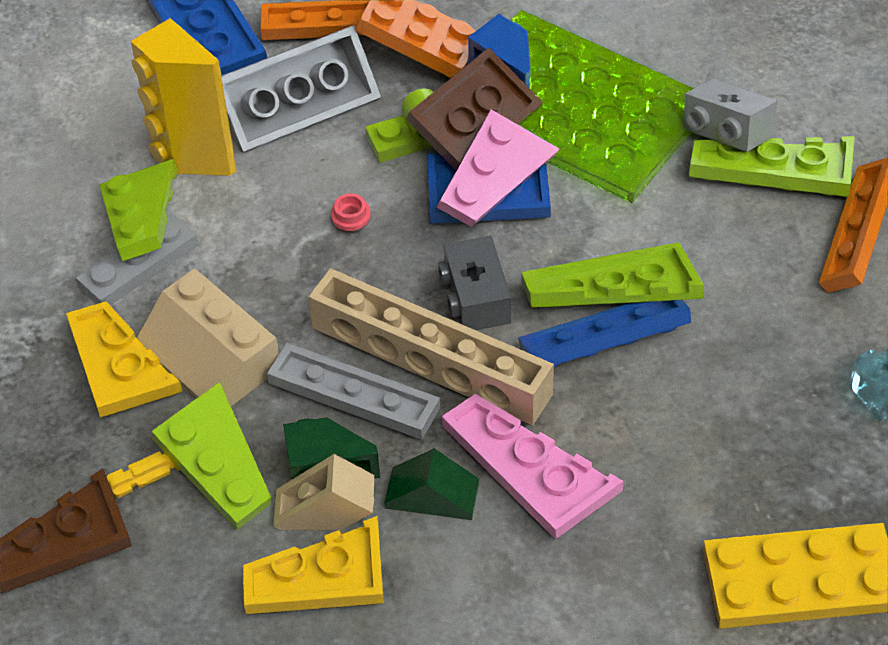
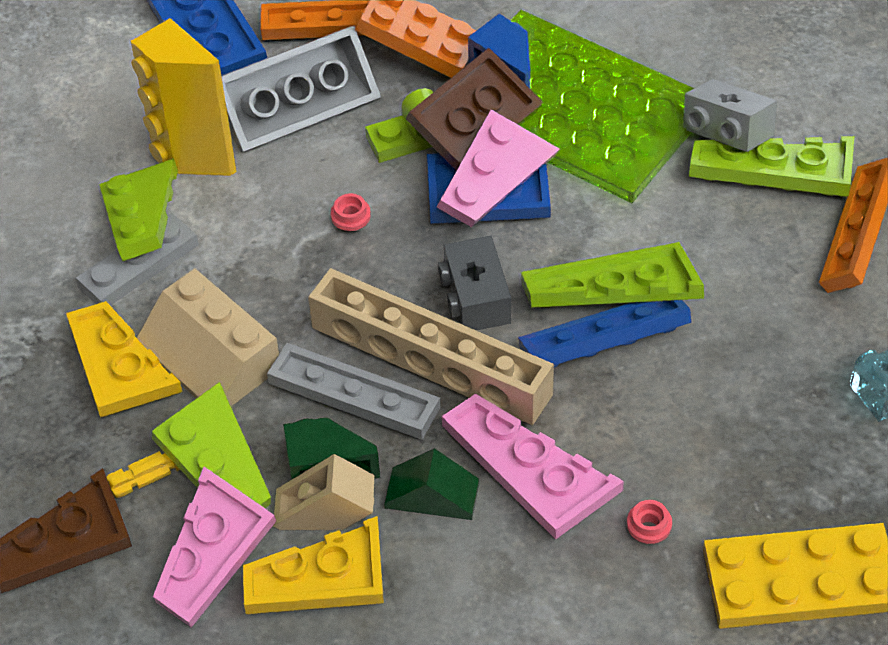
none -> bright pink wing [153,467,276,628]
none -> coral plate [627,500,672,544]

